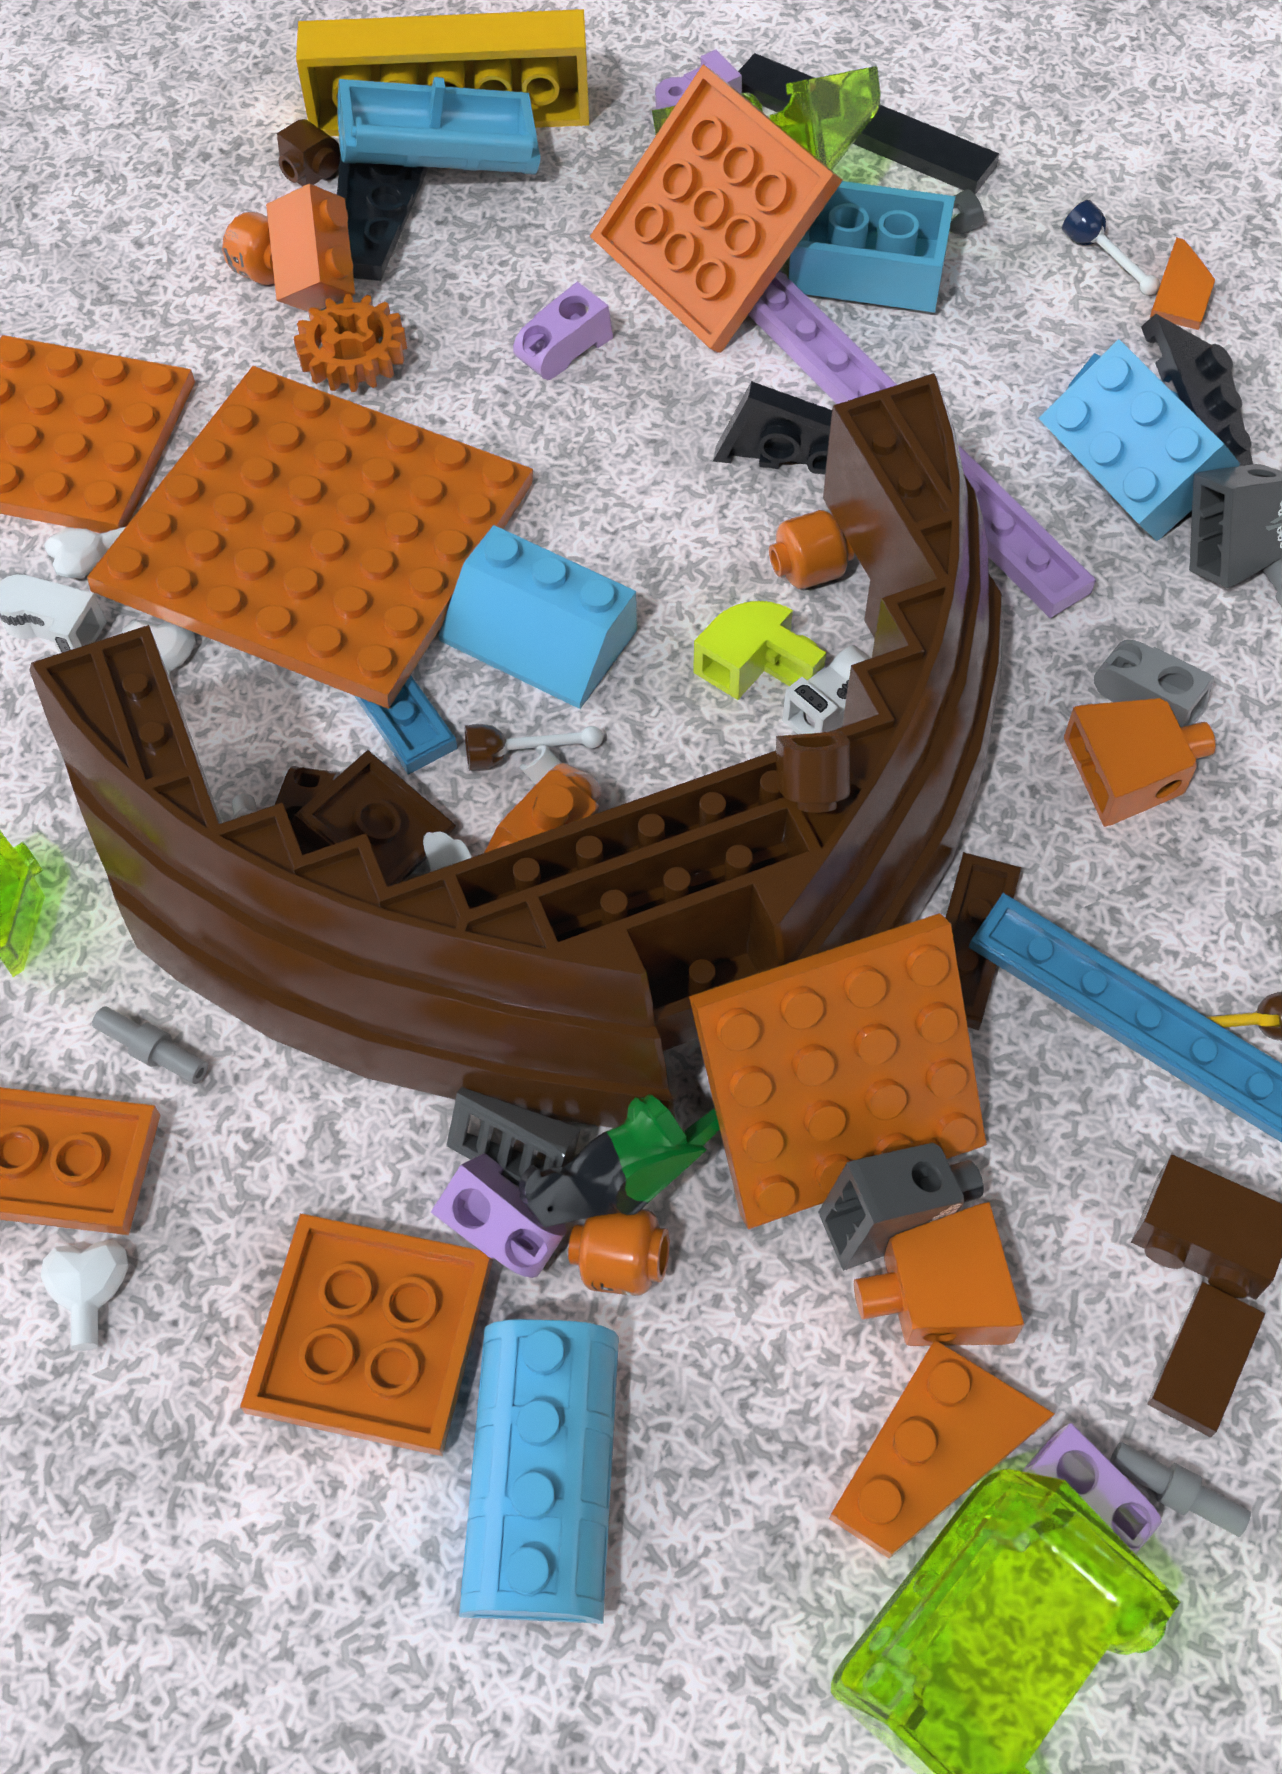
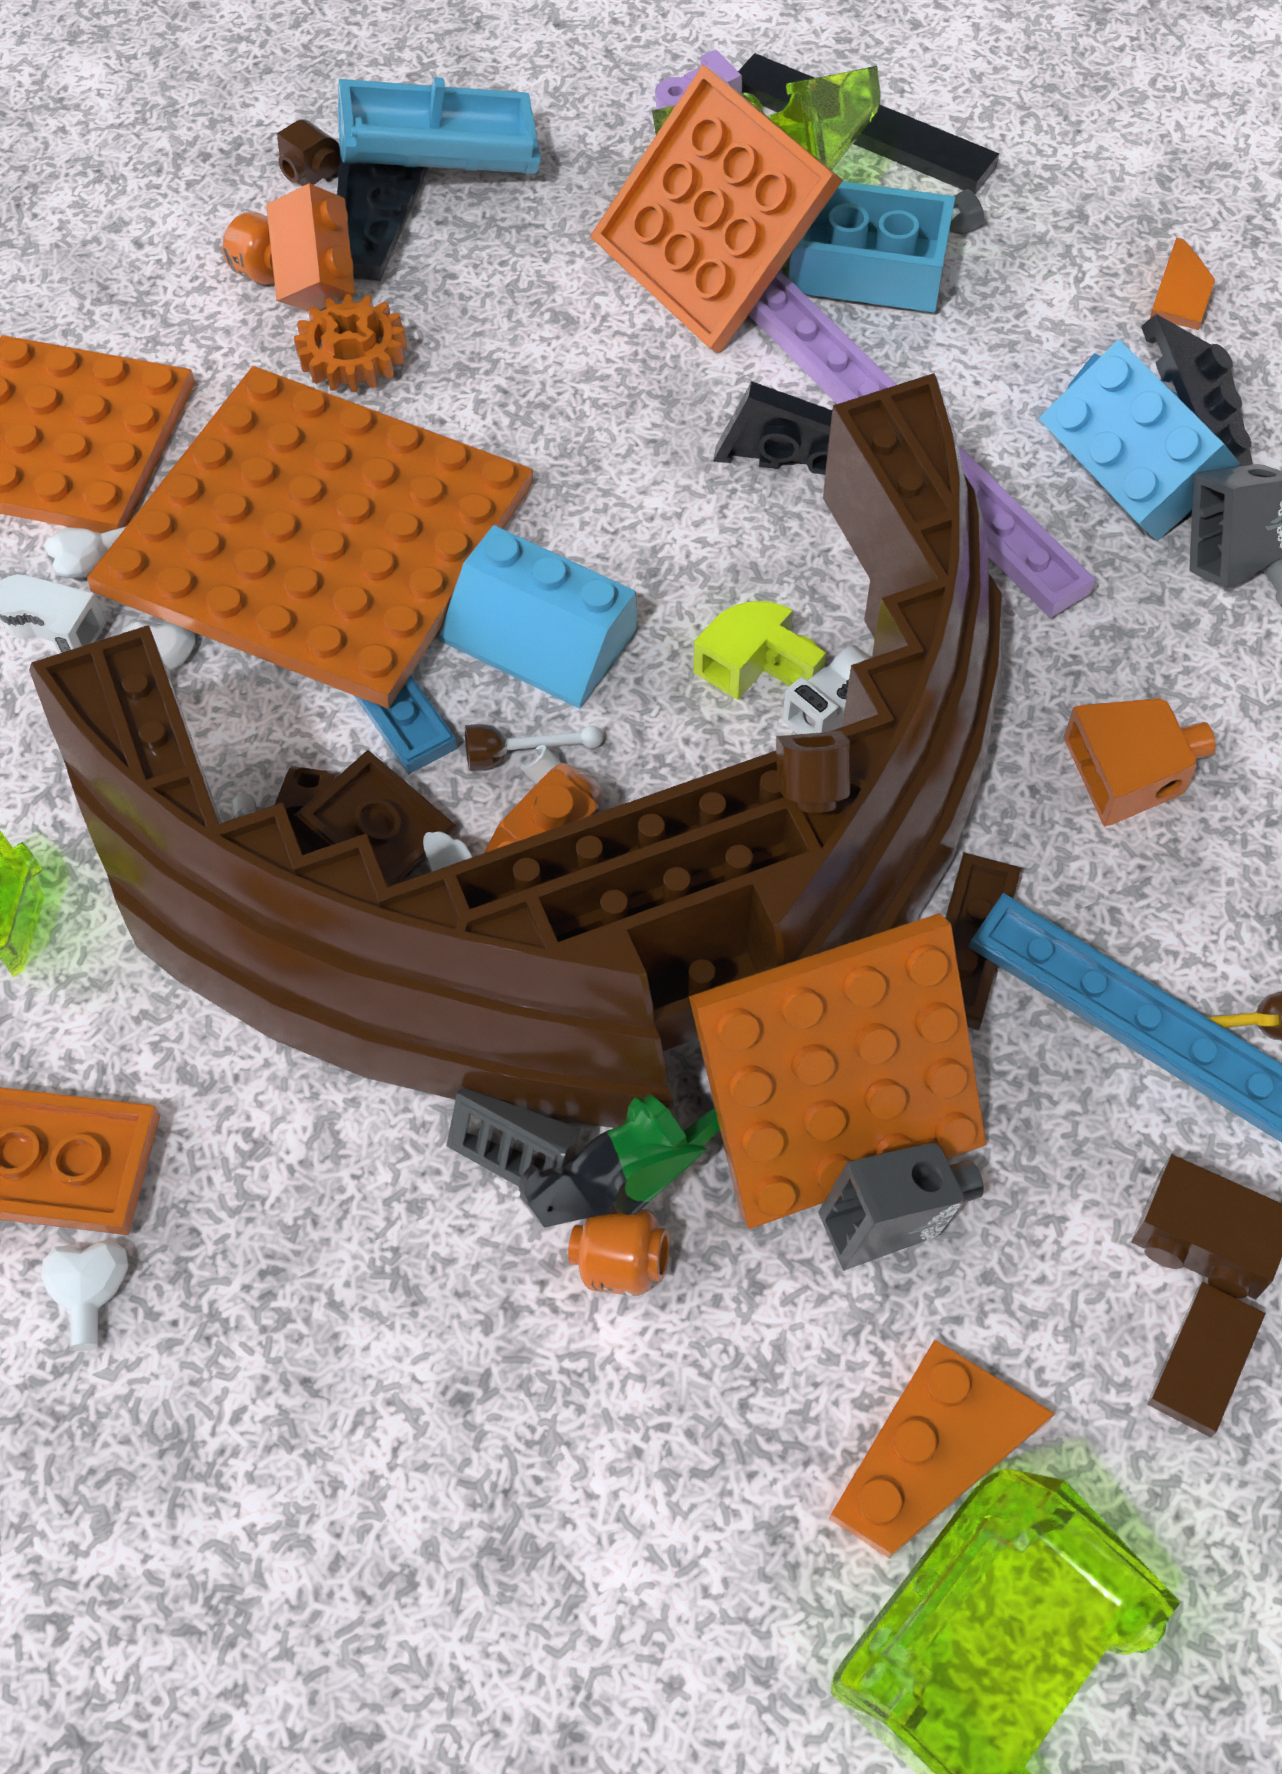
light grey bar [92,1006,208,1084] -> none
orange plate [240,1213,493,1457] -> none
yellow brick [296,9,589,136] -> none
lavender leg [431,1153,567,1278] -> none
medium azure container [459,1319,619,1624] -> none
lavender leg [513,281,613,380] -> none
orange head [769,510,854,589] -> none
orange torso [854,1202,1024,1346] -> none
lavender leg [1015,1423,1162,1567] -> none
hinge [1062,200,1160,296] -> none
light grey leg [1094,640,1214,727] -> none
light grey bar [1110,1442,1251,1537] -> none

